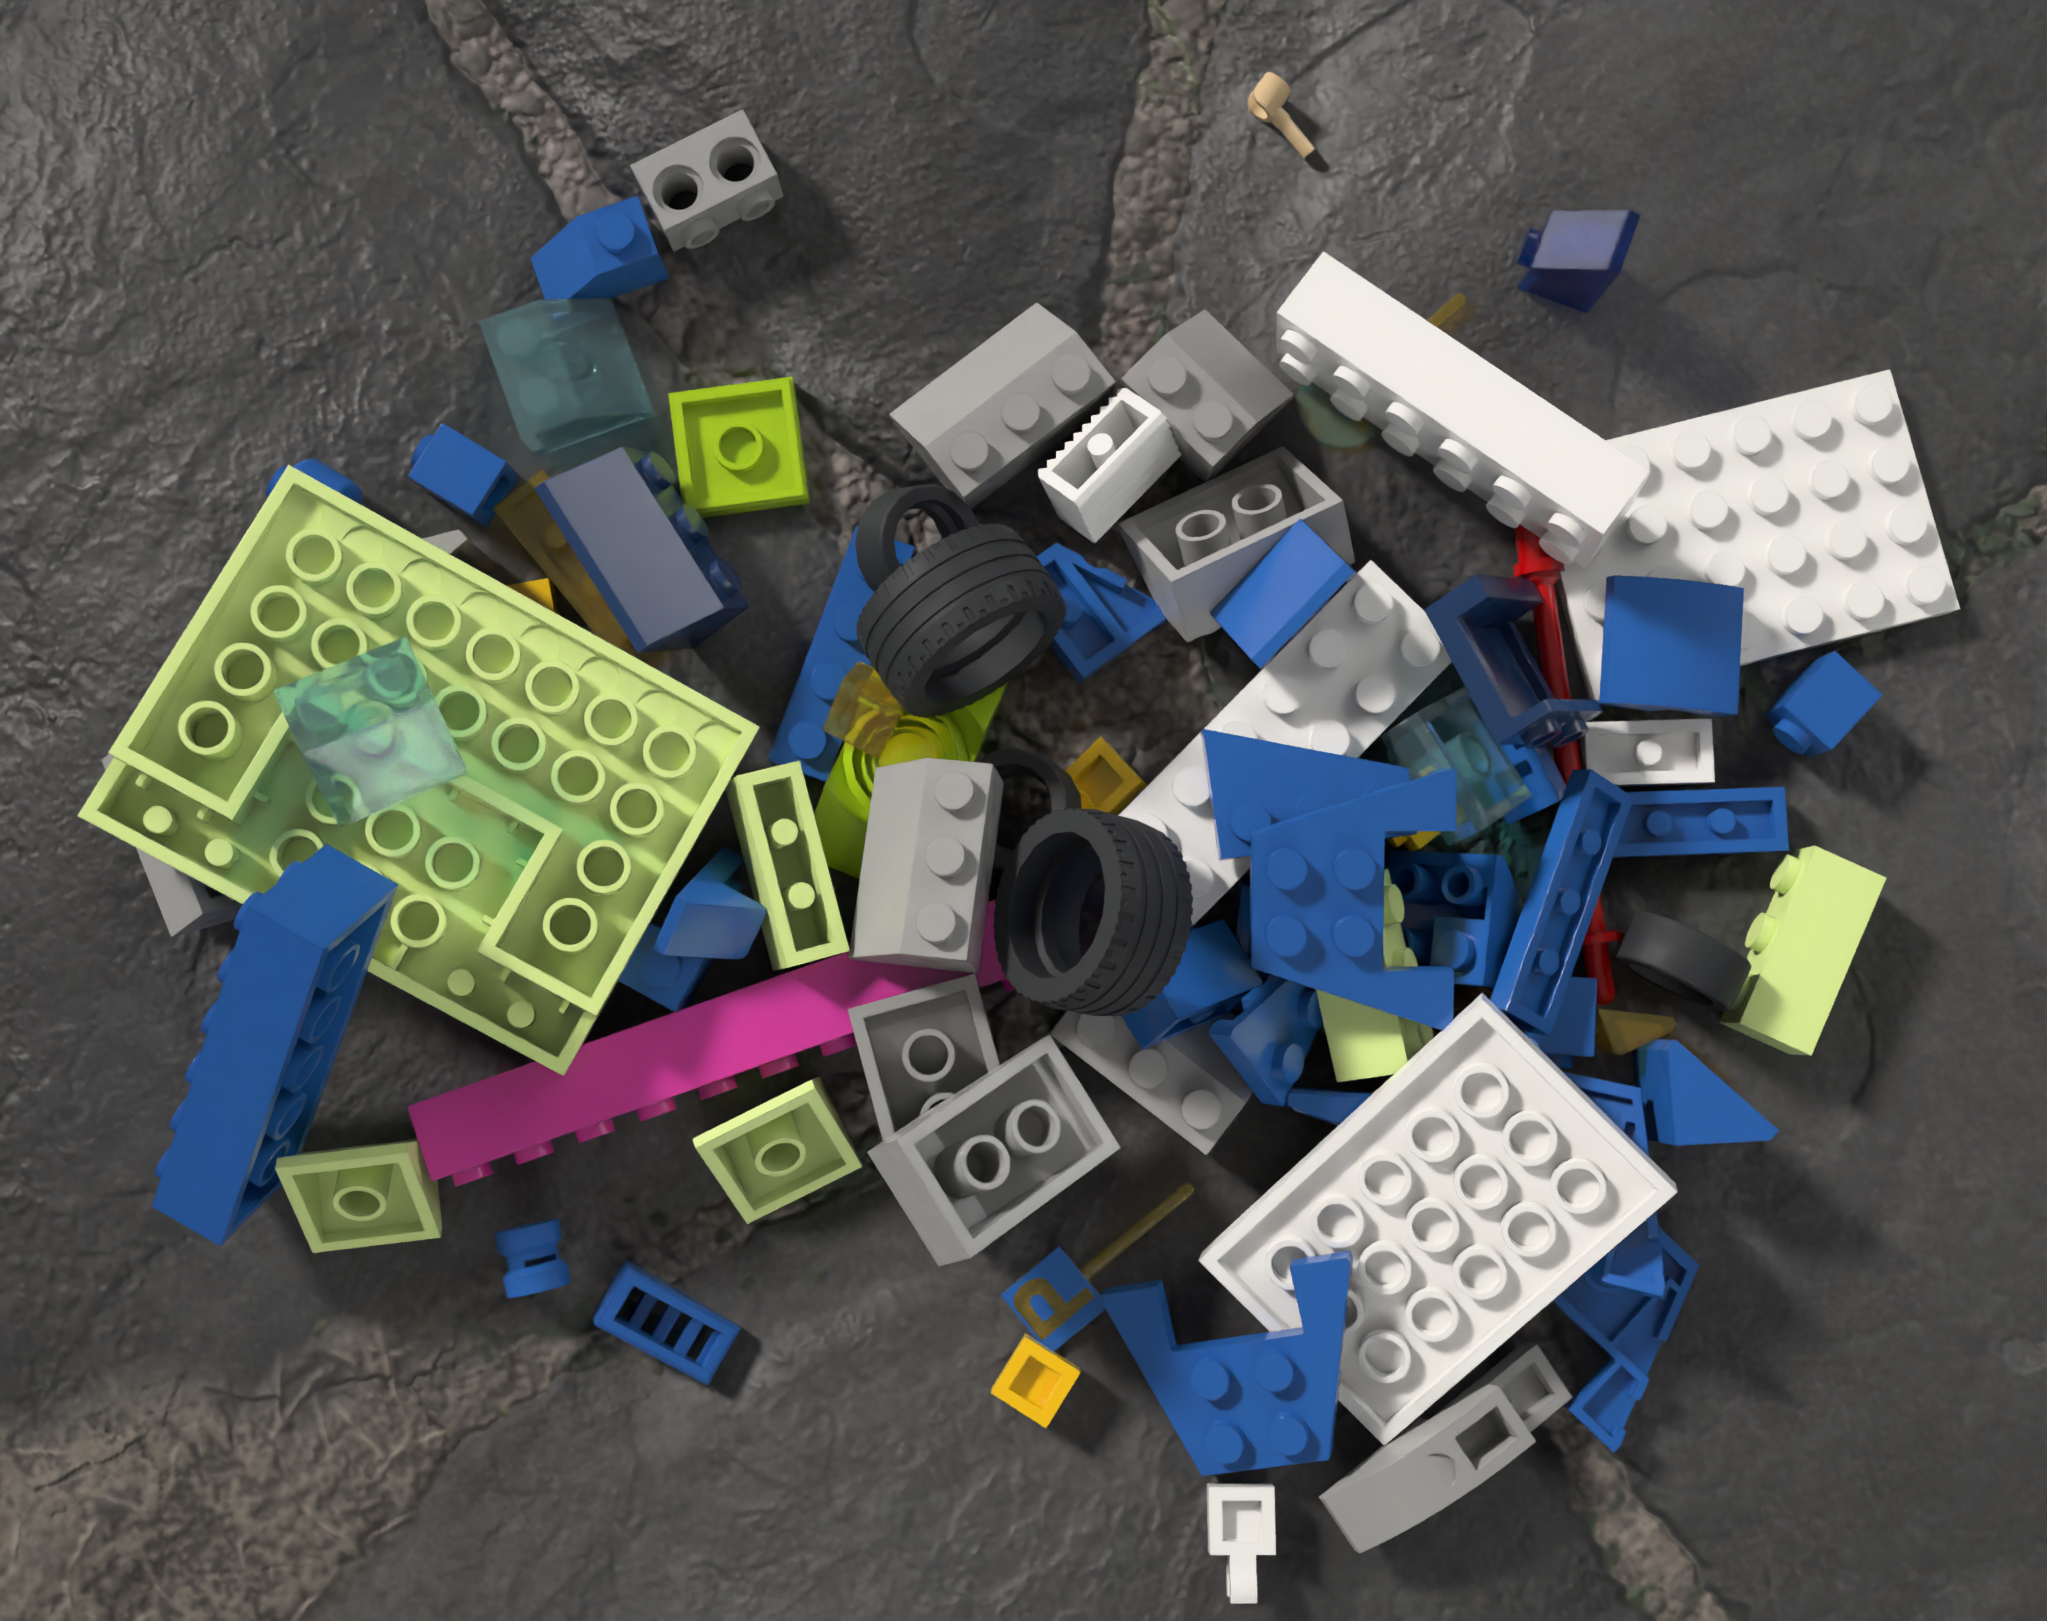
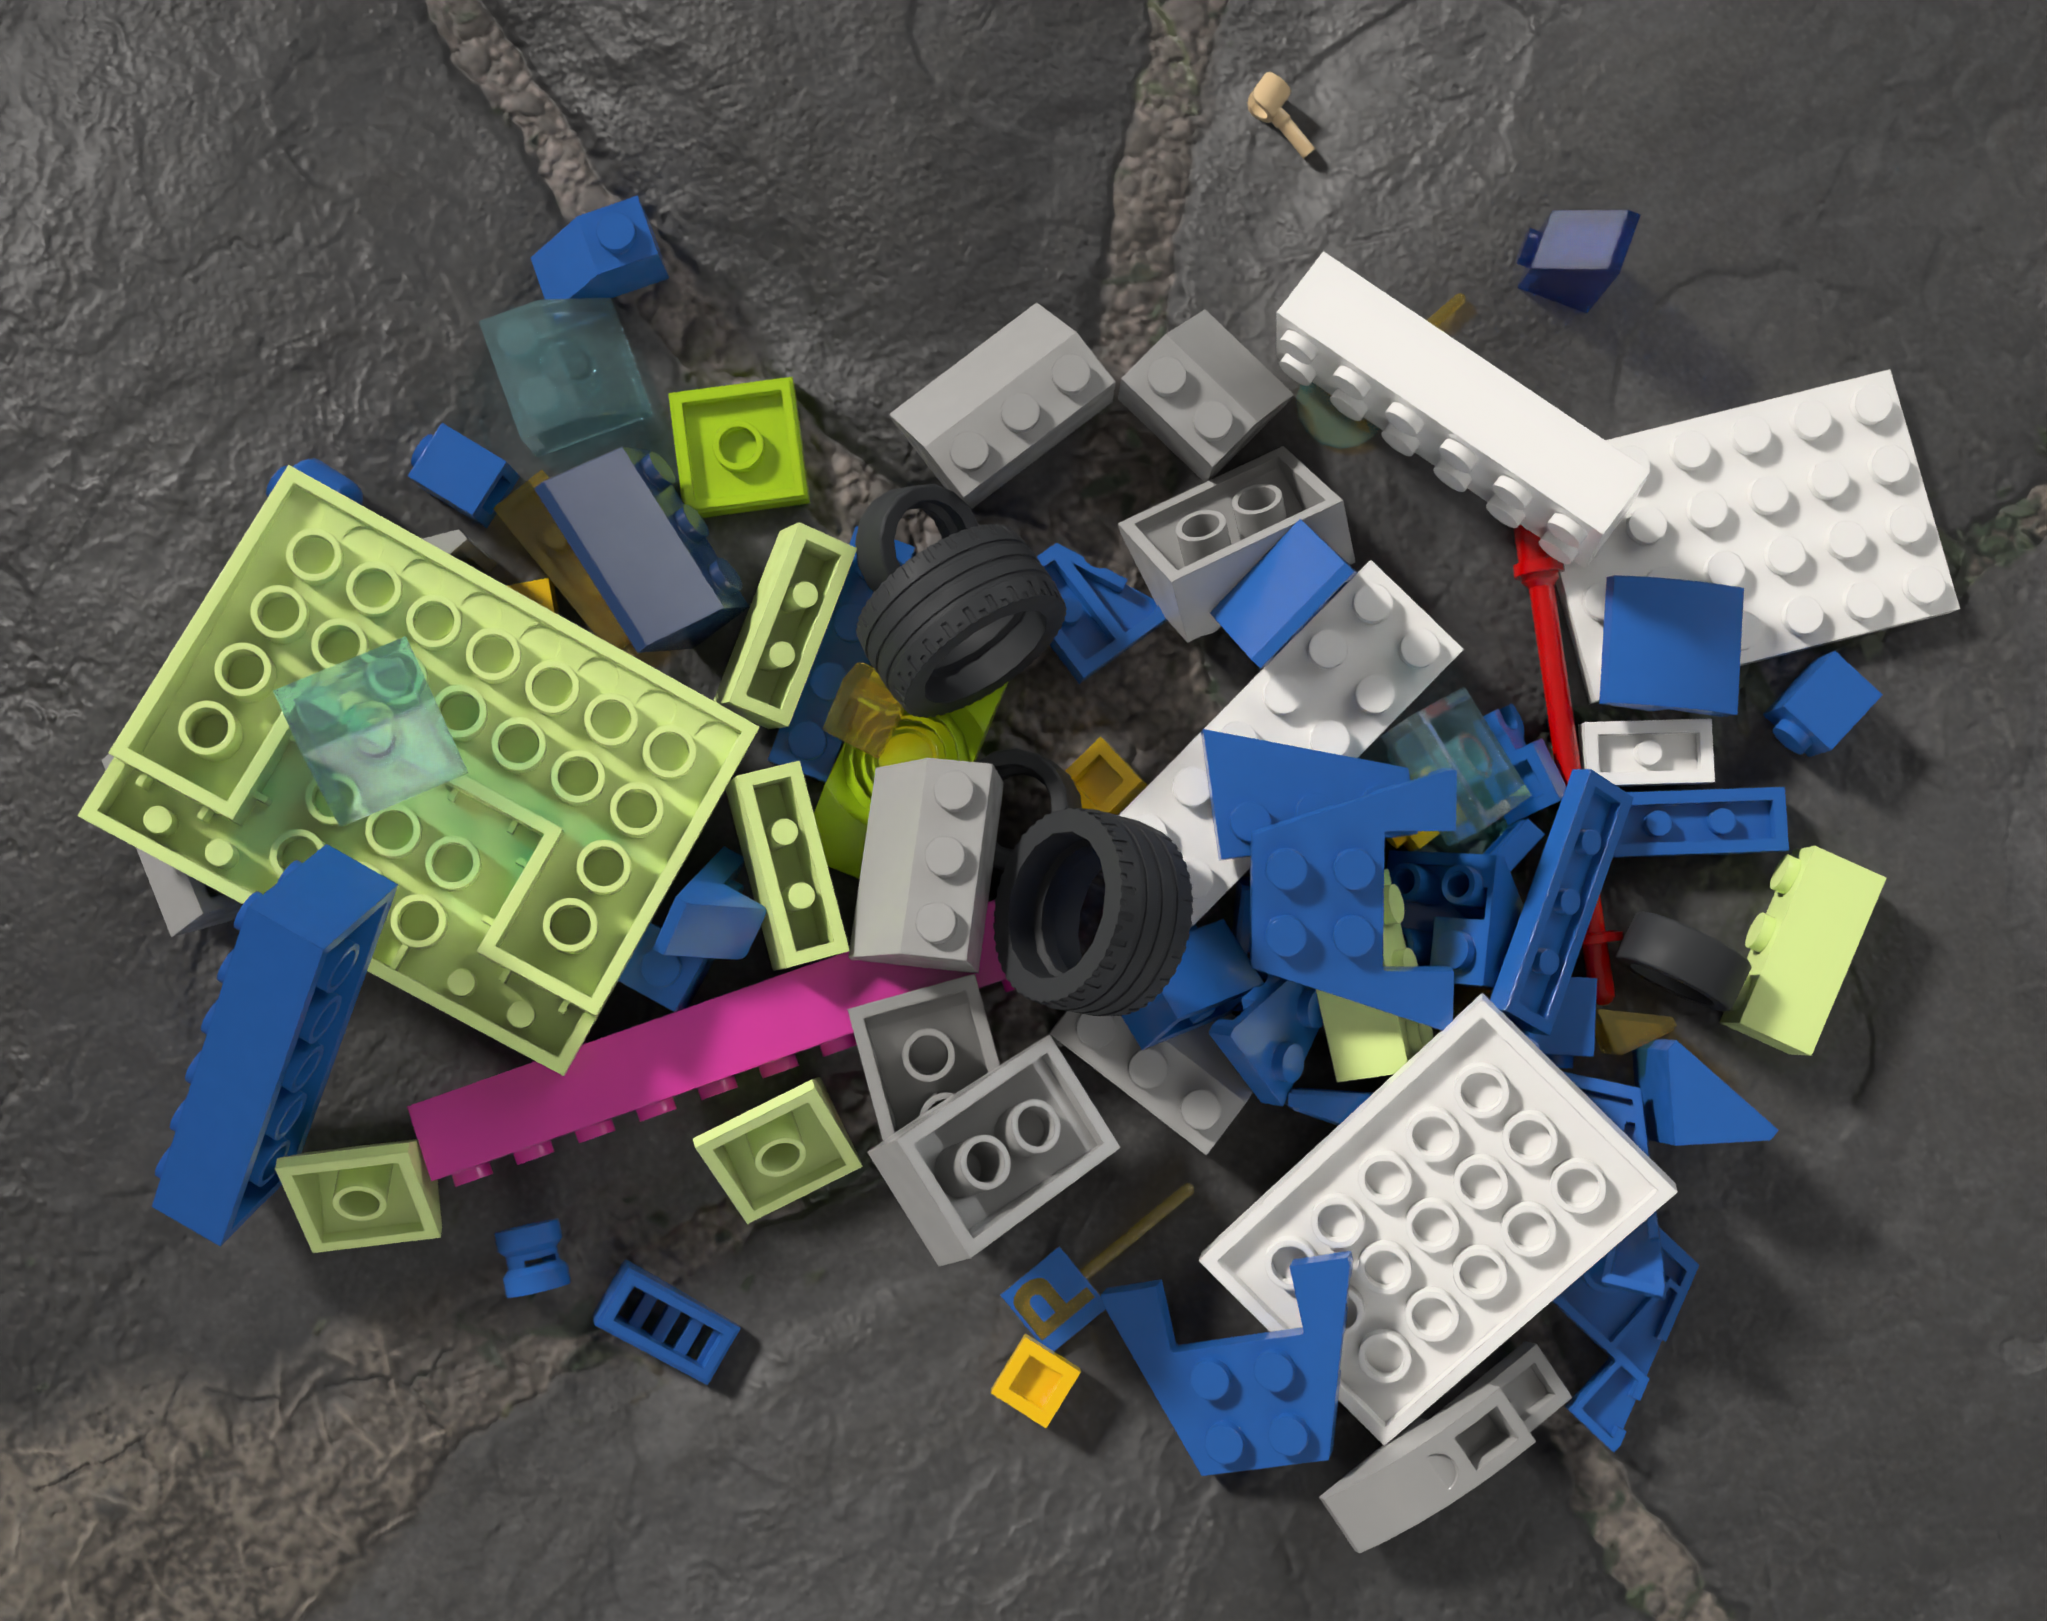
light grey brick [630,109,784,251] -> none
white brick [1038,388,1182,543] -> none
white plate [1207,1483,1276,1604] -> none
dark blue panel [1424,574,1603,749] -> none
none -> yellowish green brick [713,522,857,729]
none -> blue tile [1483,819,1545,872]

